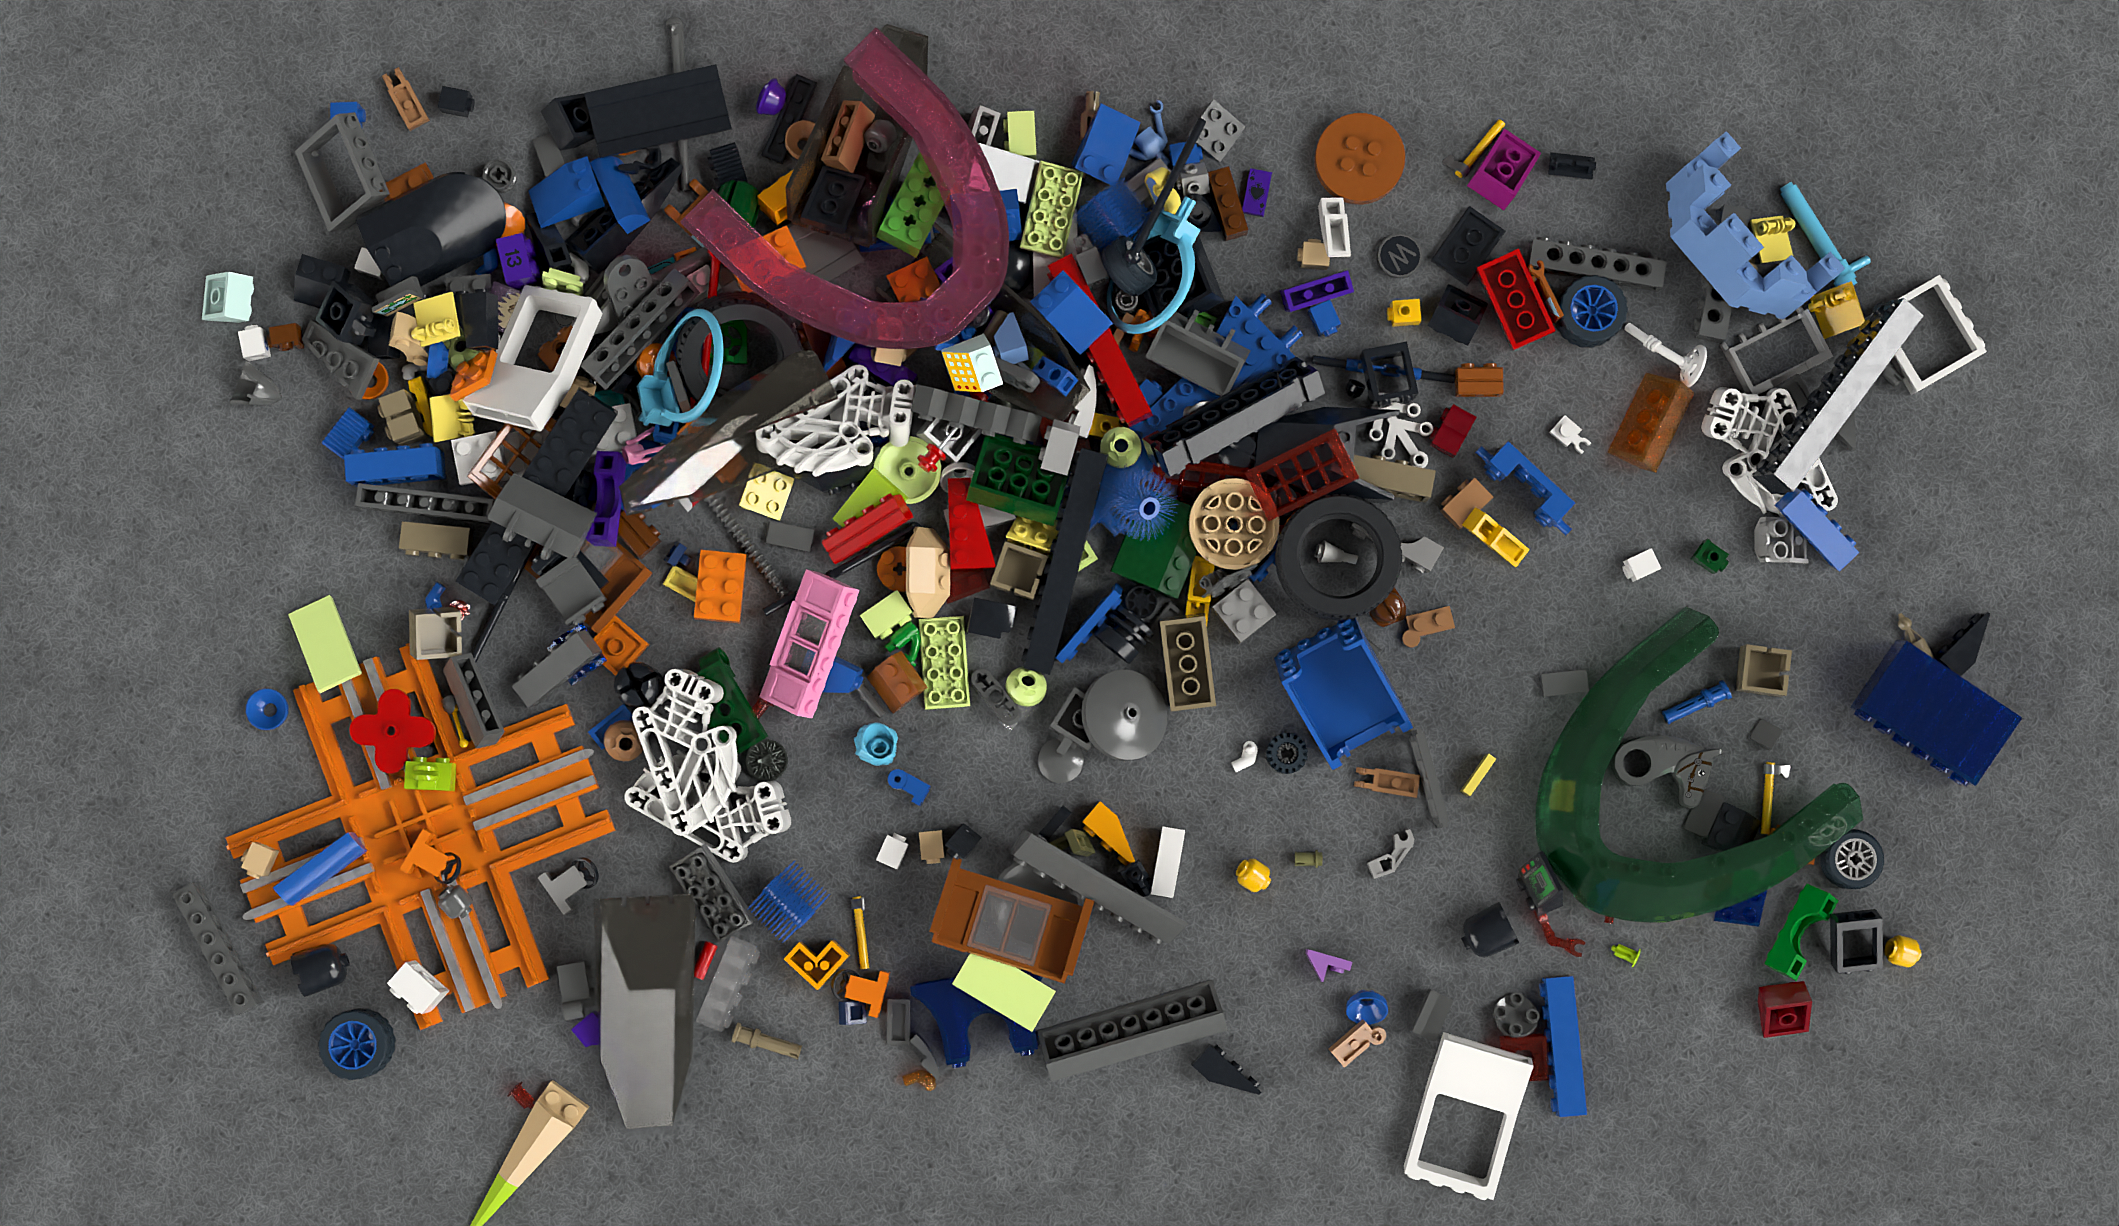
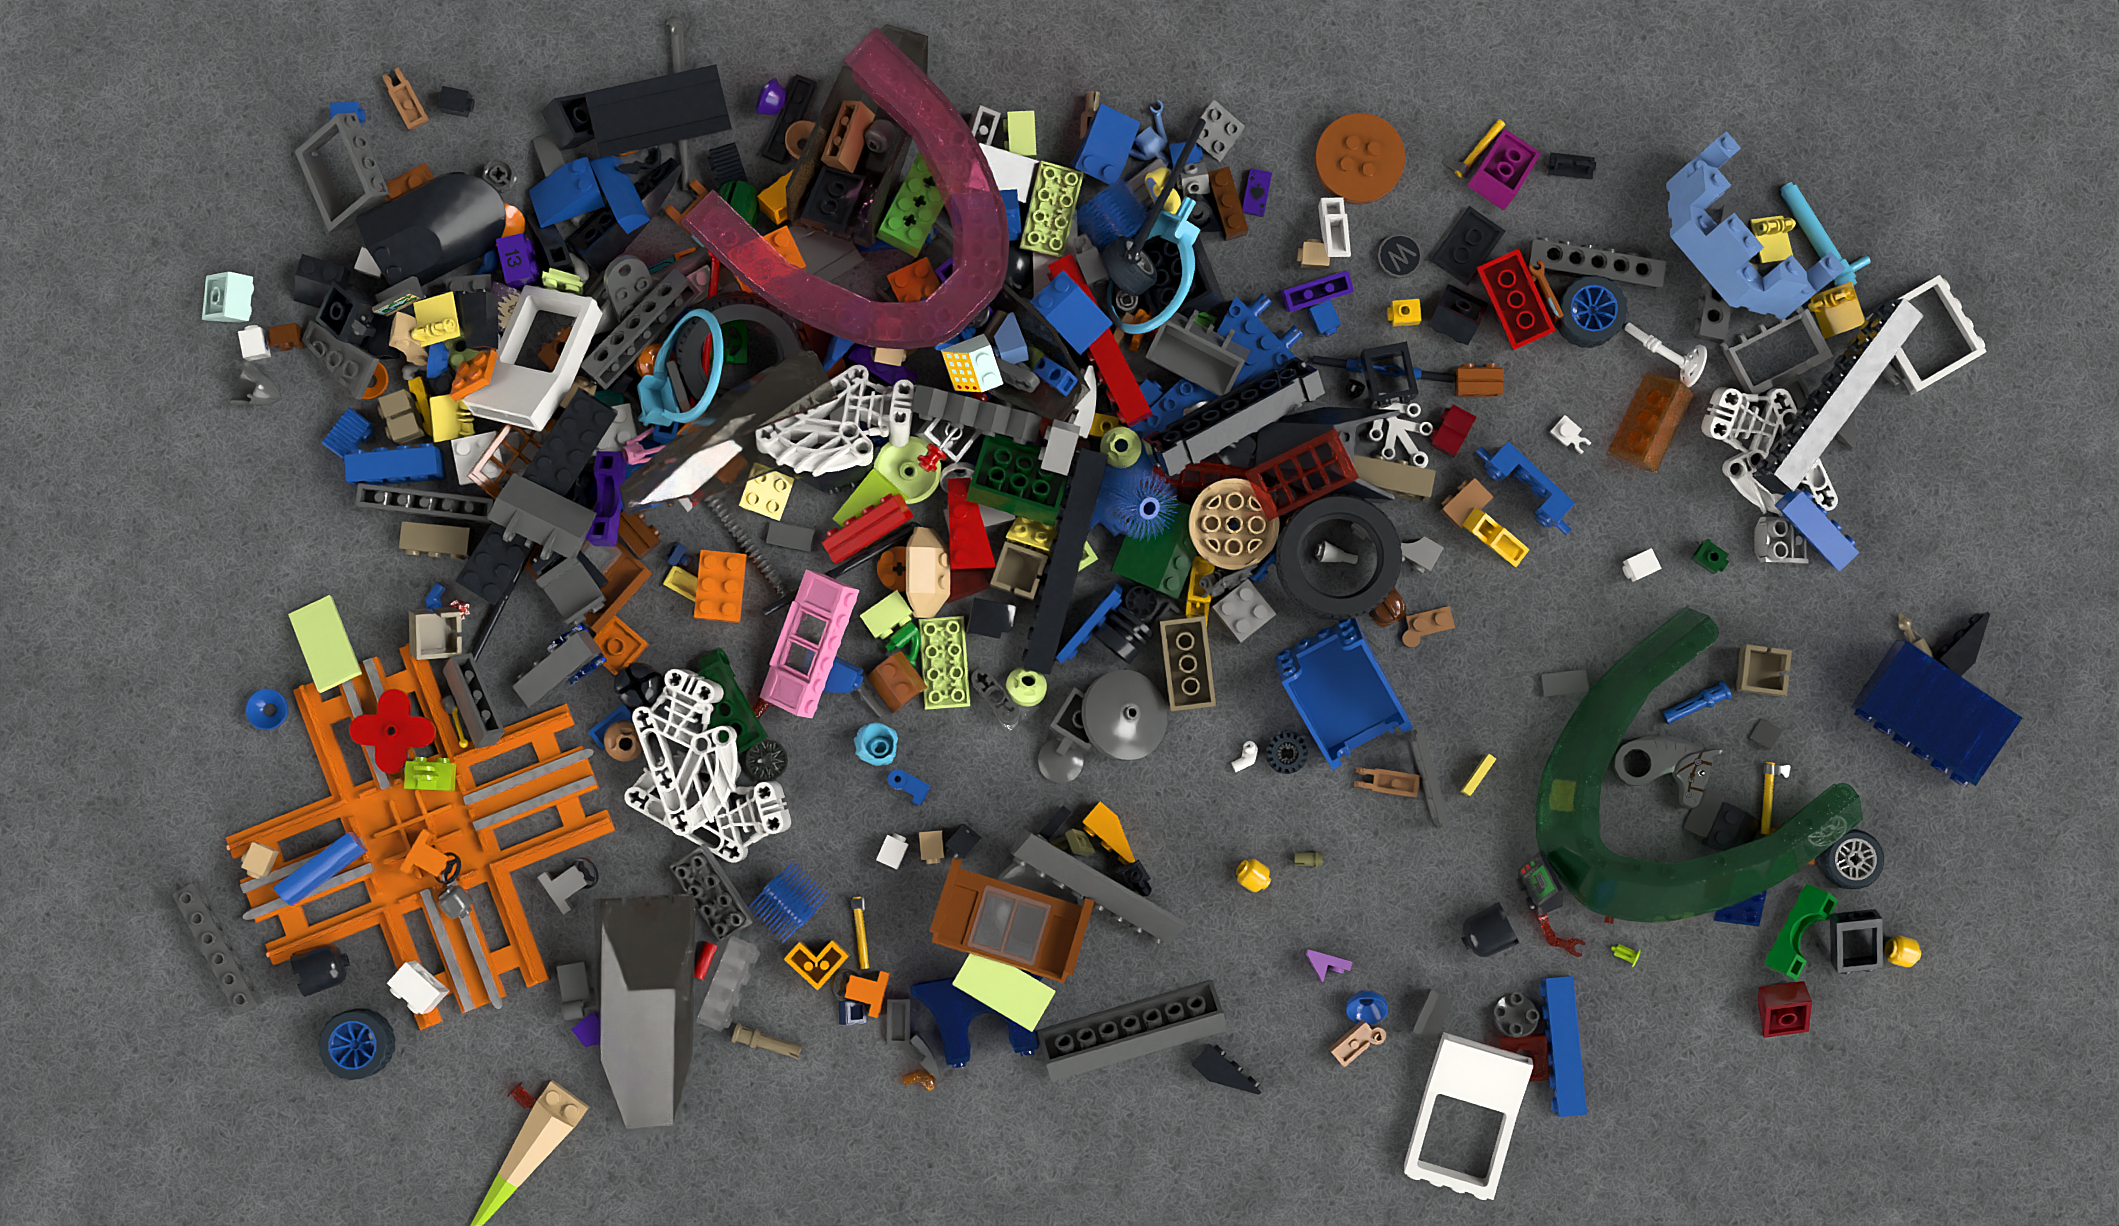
white slope [1151,827,1185,898] -> none
light grey piece [1367,829,1415,879] -> none

